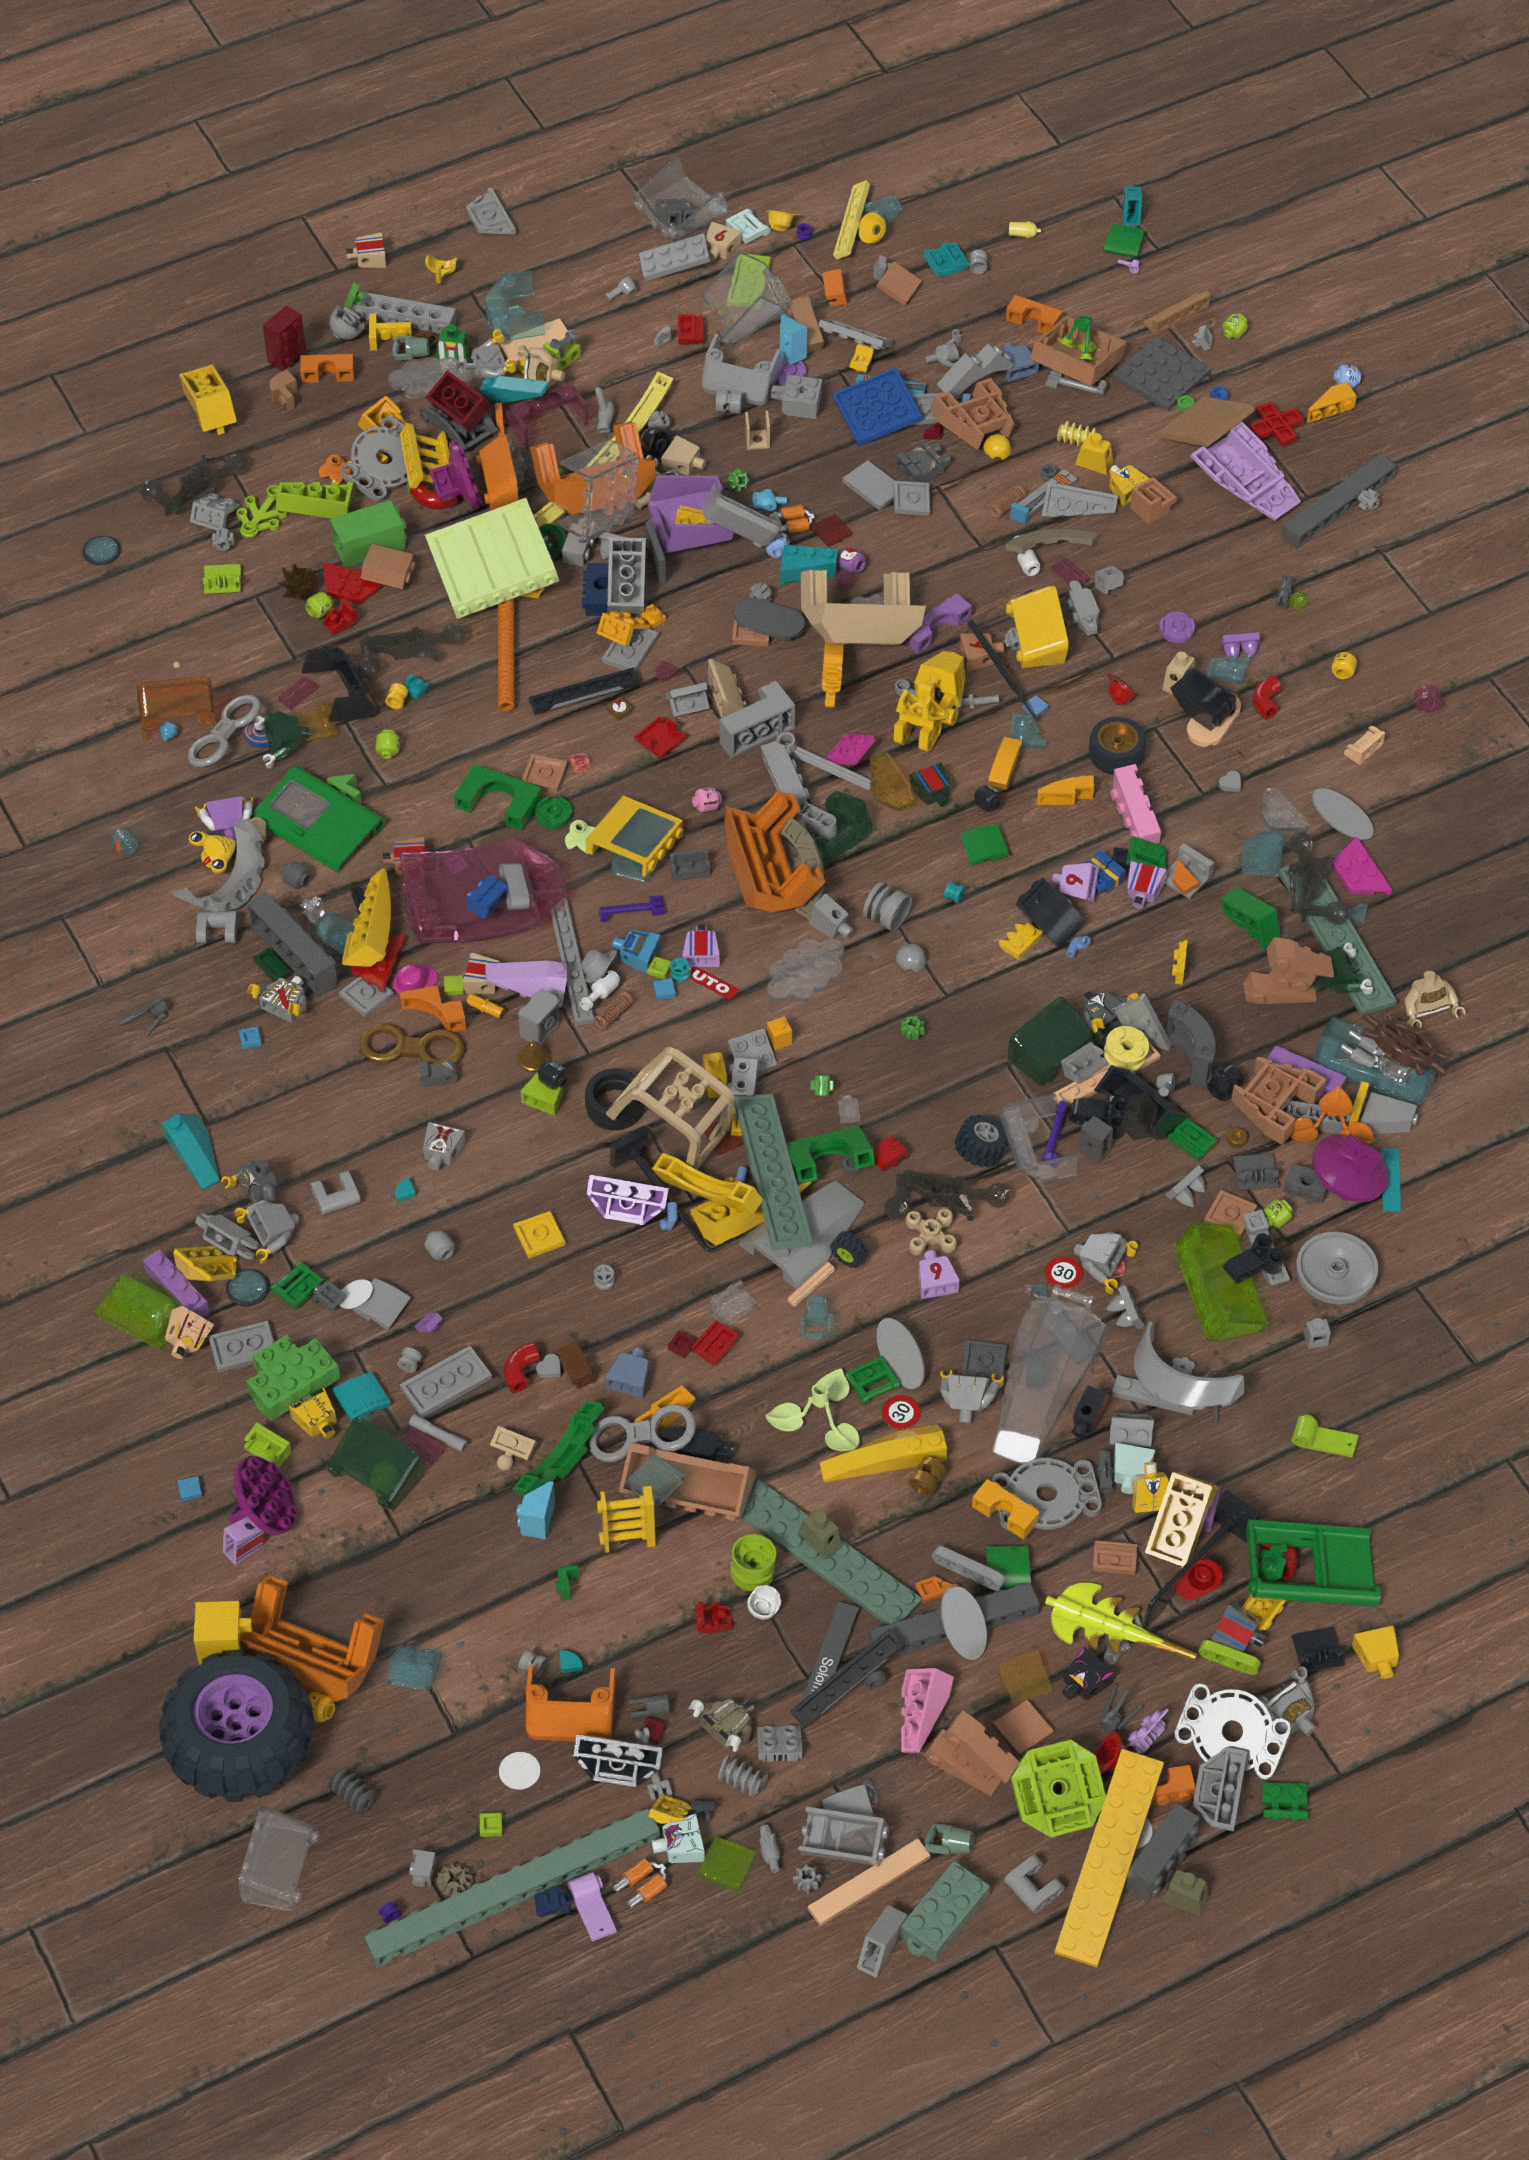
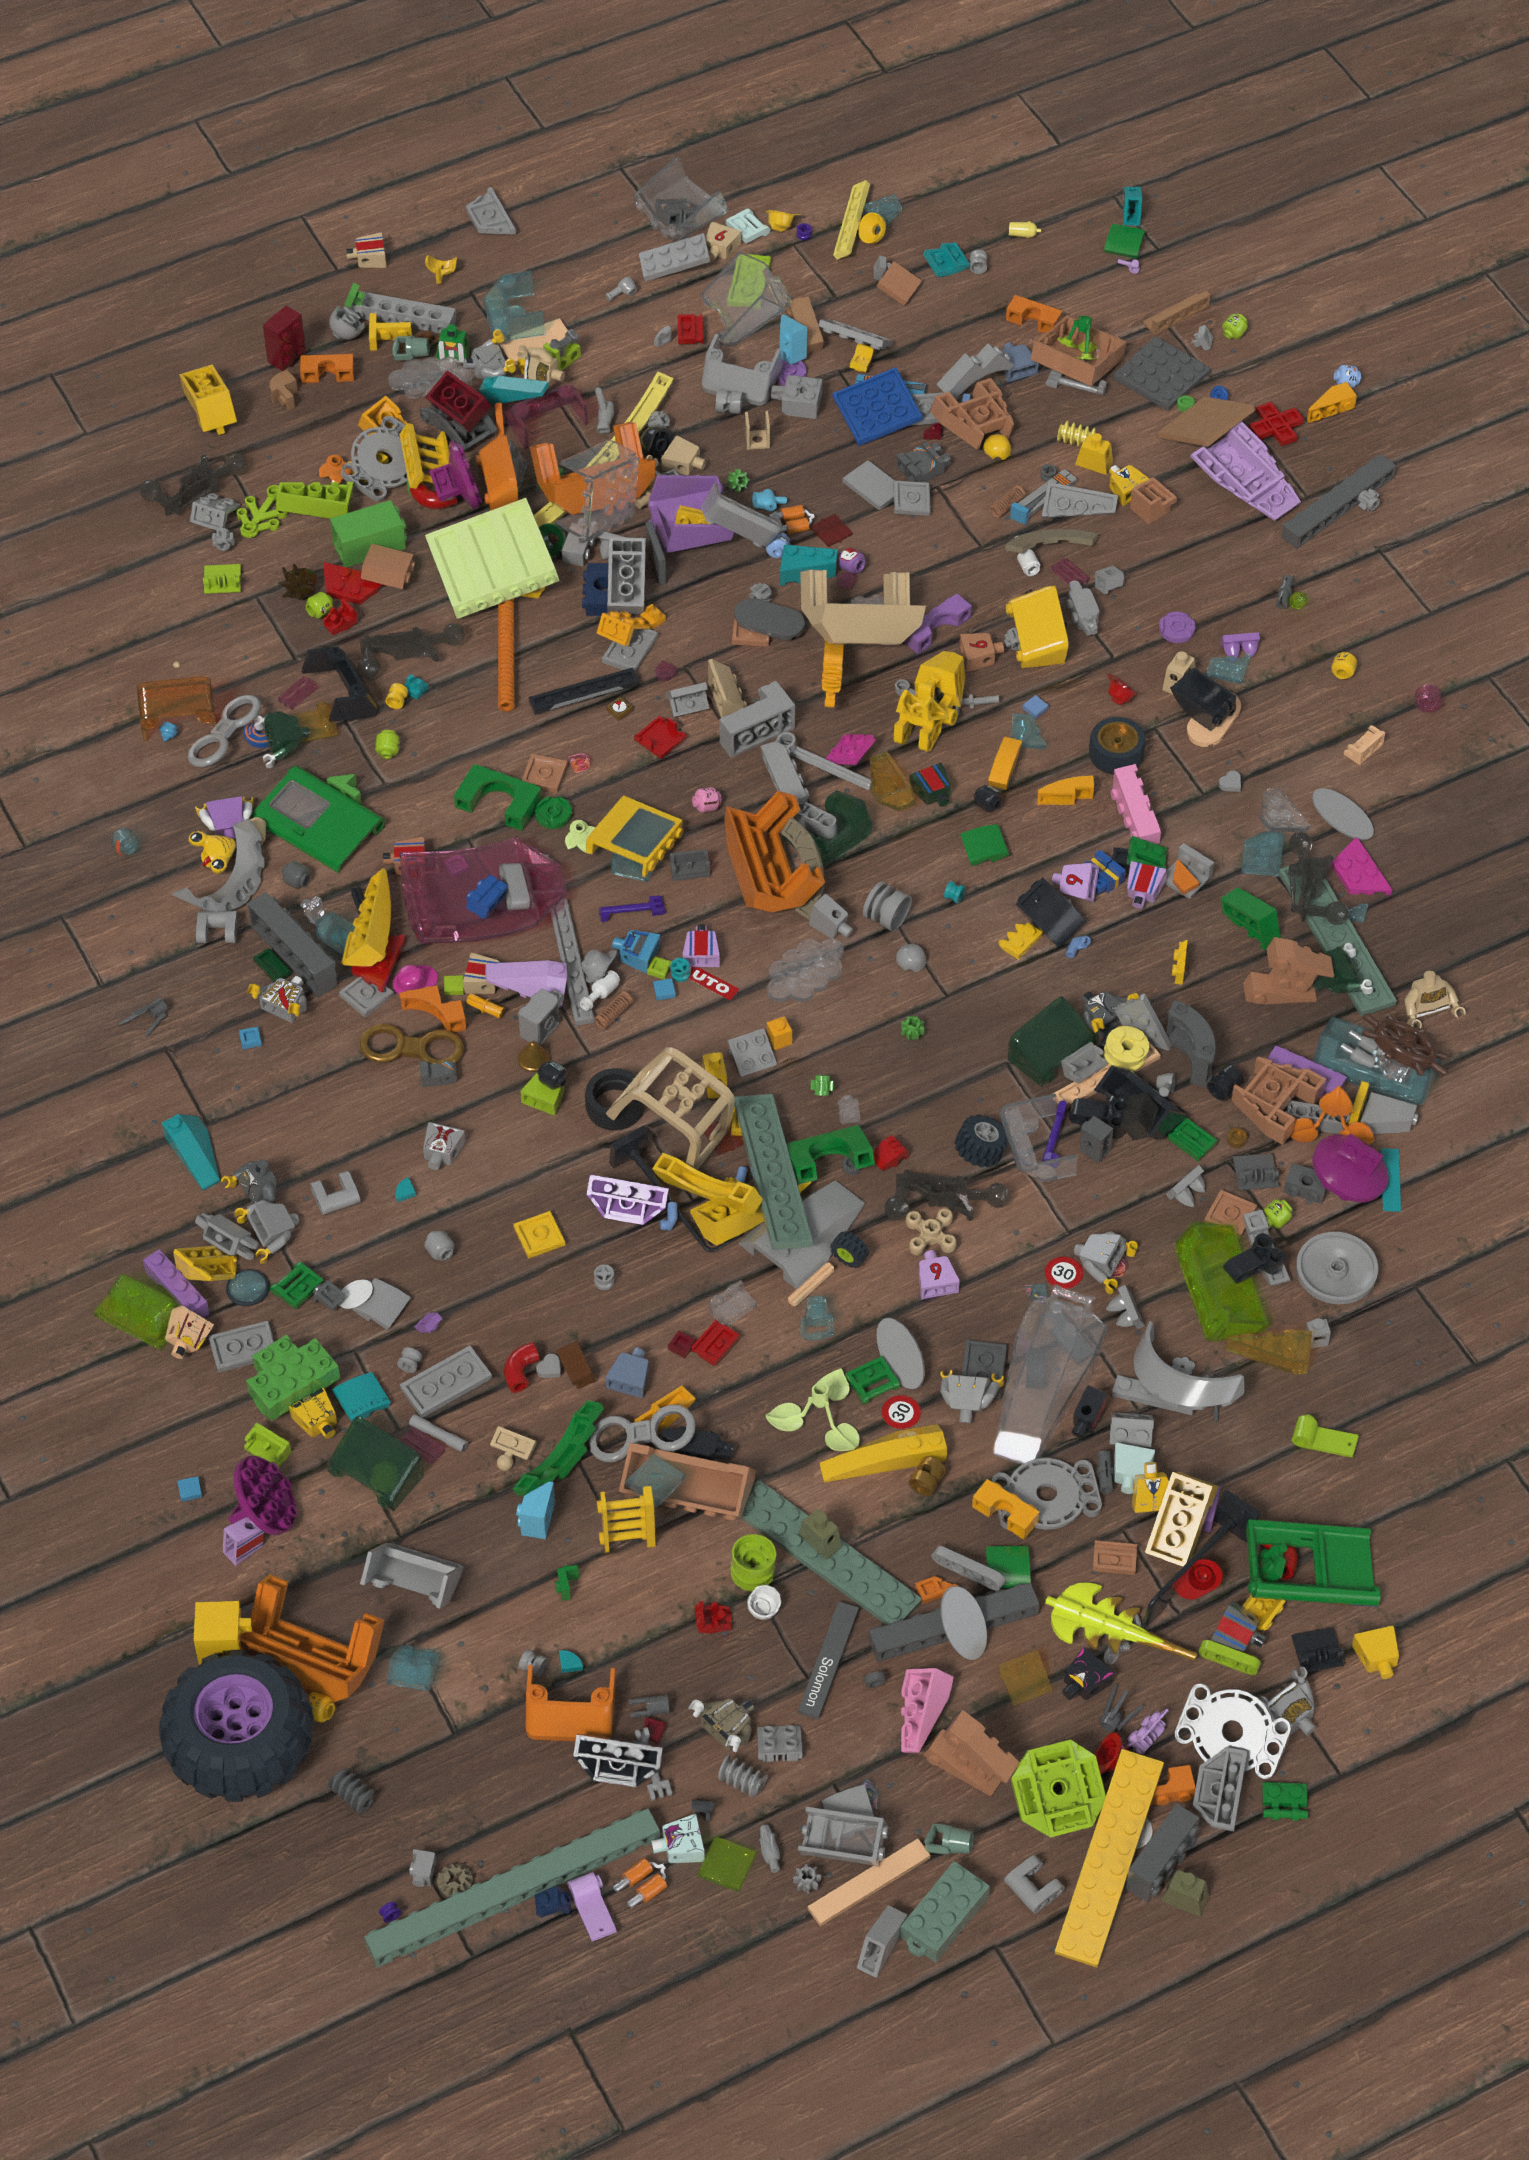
clear light blue wheel [82,536,121,565] -> none
clear windscreen [239,1806,319,1912] -> none
lime tile [480,1813,502,1837] -> none
white sticker [499,1752,540,1790] -> none
yellow plate [648,1793,691,1824] -> none
light grey brick [727,1057,758,1097] -> none
black plate [790,1629,903,1729] -> none
orange hinge [822,269,847,306] -> none
light grey piece [925,329,962,368] -> none
black piece [967,620,1038,721] -> none
nougat tile [993,1700,1054,1758] -> none
red cylinder [1252,675,1282,720] -> none
none -> light grey windscreen [360,1543,463,1609]
none -> clear yellow wedge [1226,1330,1312,1375]

